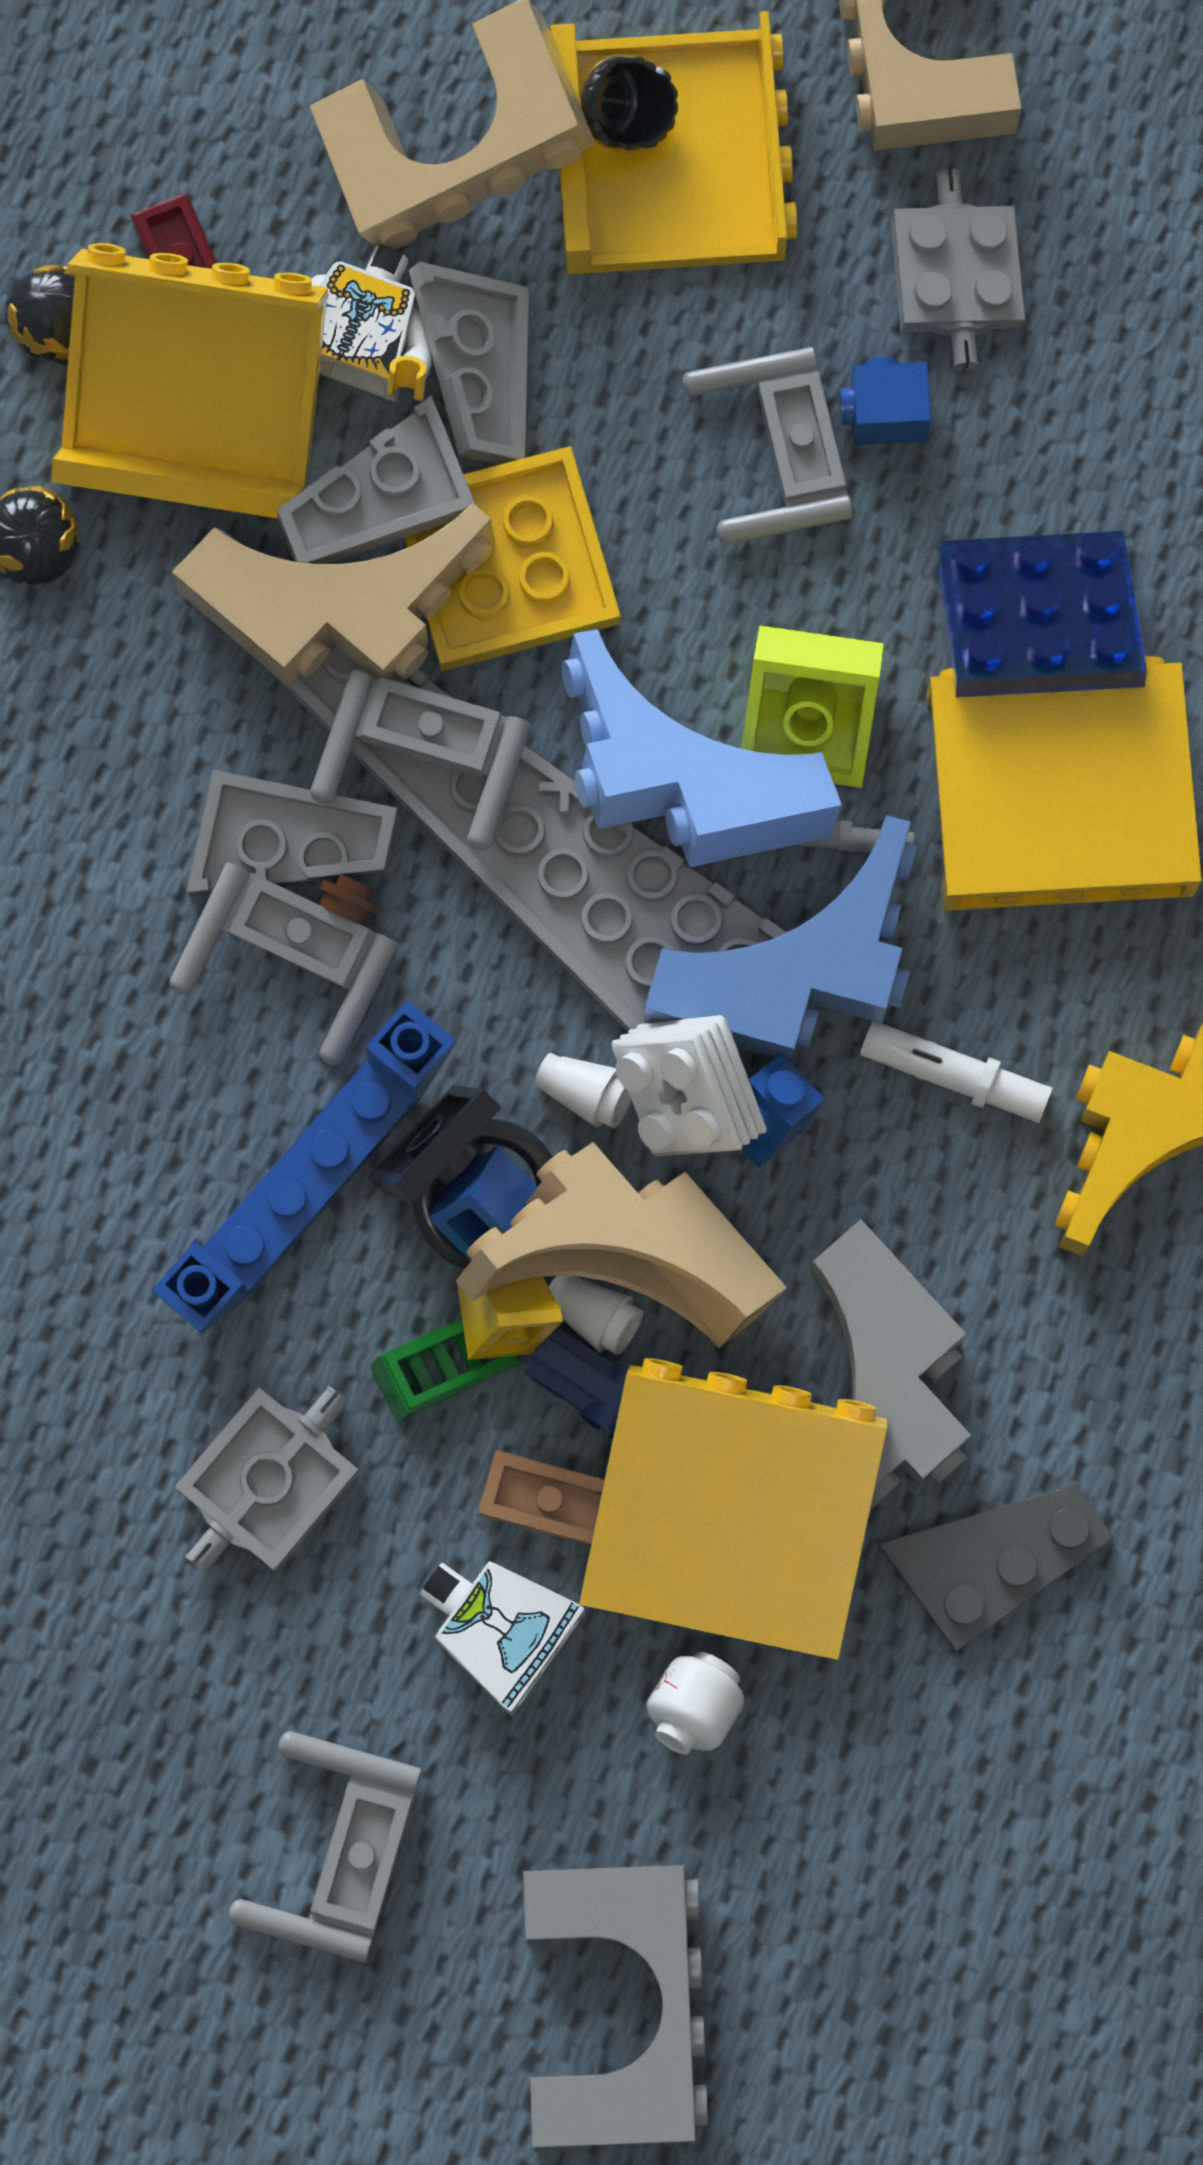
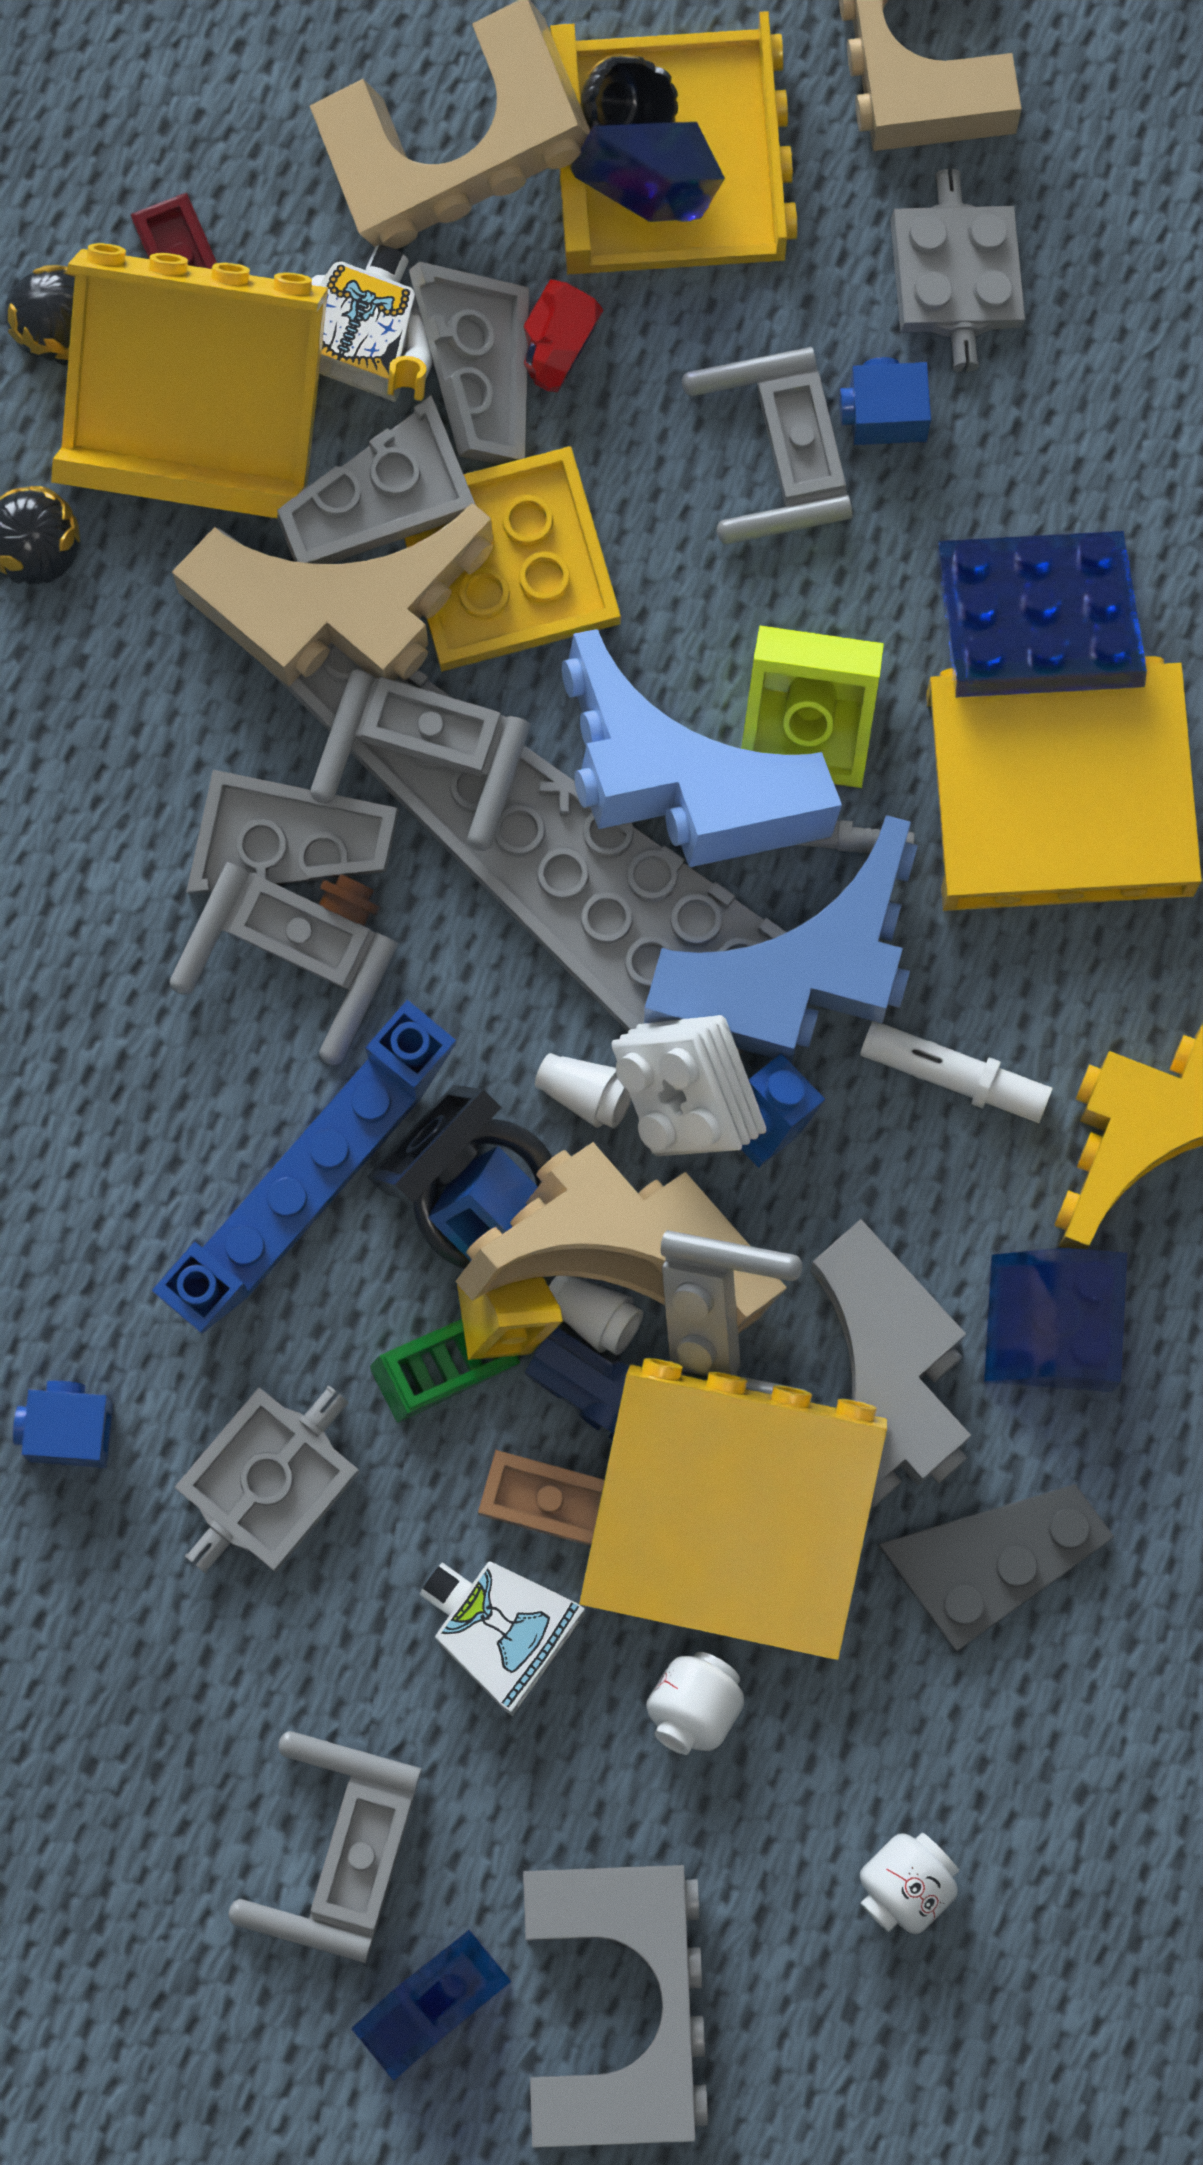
none -> blue brick [13,1381,113,1468]
none -> clear blue slope [351,1930,512,2081]
none -> red rock [523,279,603,393]
none -> clear blue slope [570,122,725,222]
none -> light grey plate [660,1230,808,1394]
none -> white head [860,1833,959,1934]
none -> clear blue slope [984,1248,1128,1392]

